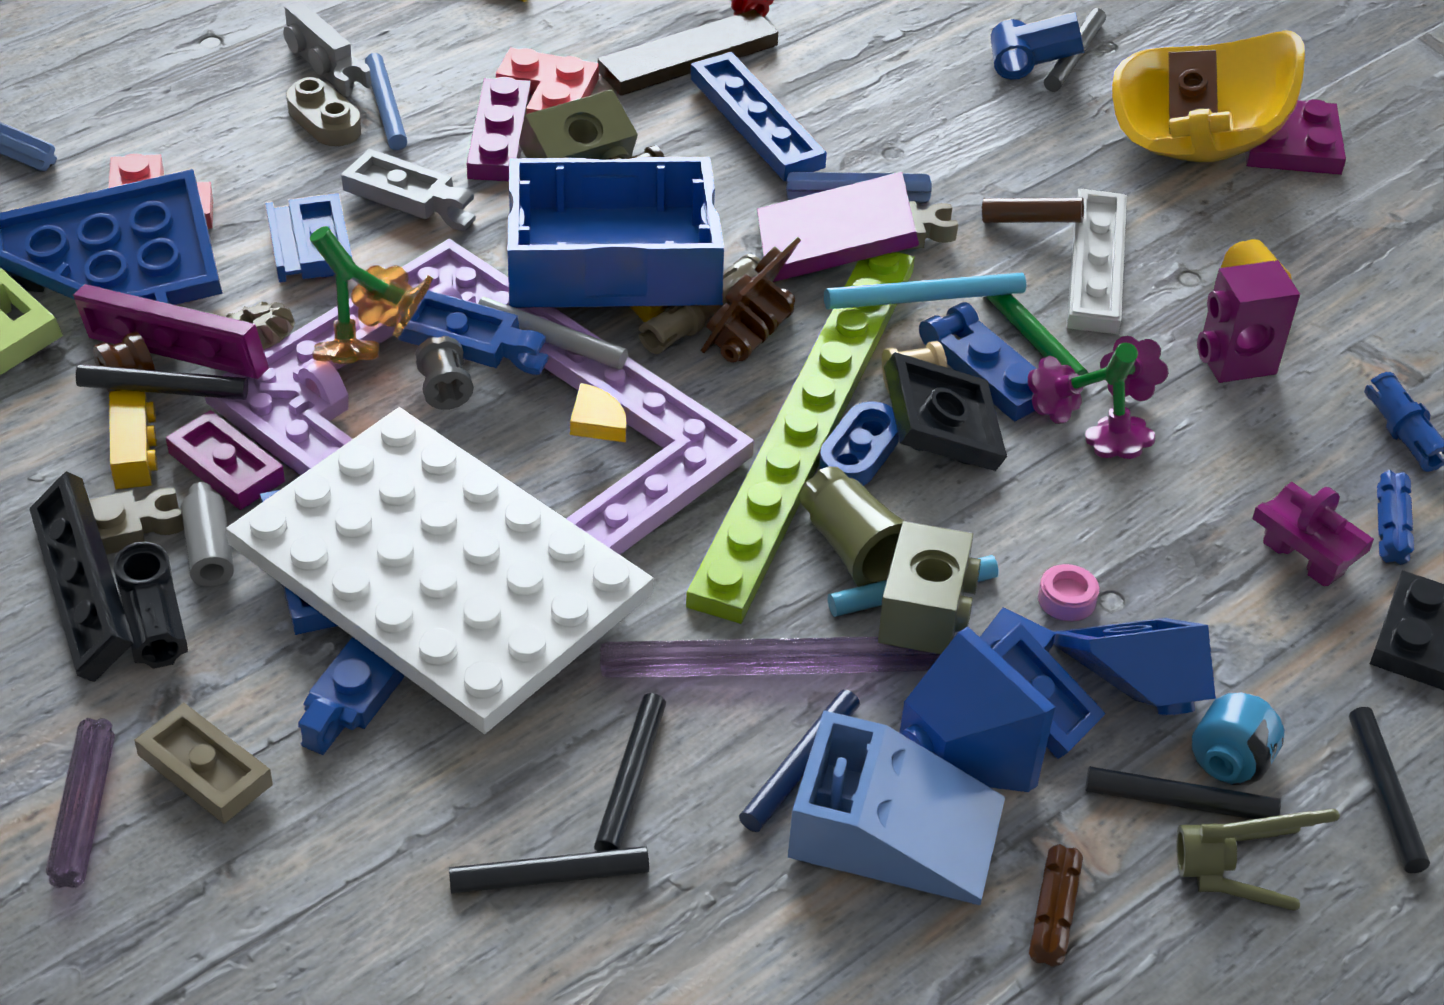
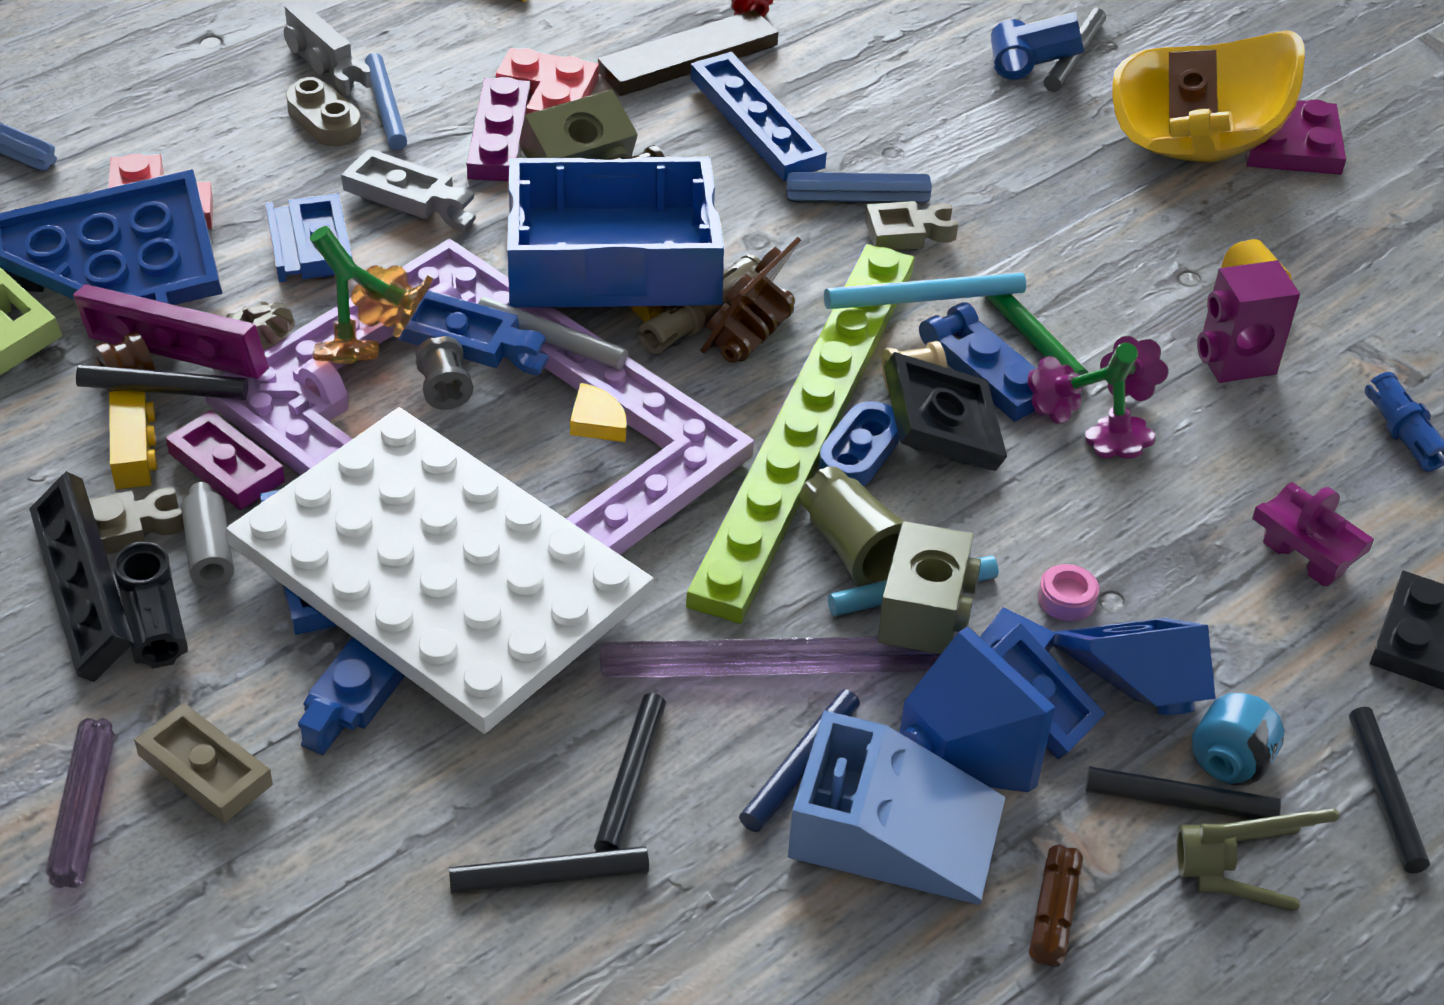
tile [757,172,919,282] -> none
reddish brown piece [982,197,1084,223] -> none
white tile [1067,189,1127,335] -> none
blue axle [1377,470,1414,565] -> none

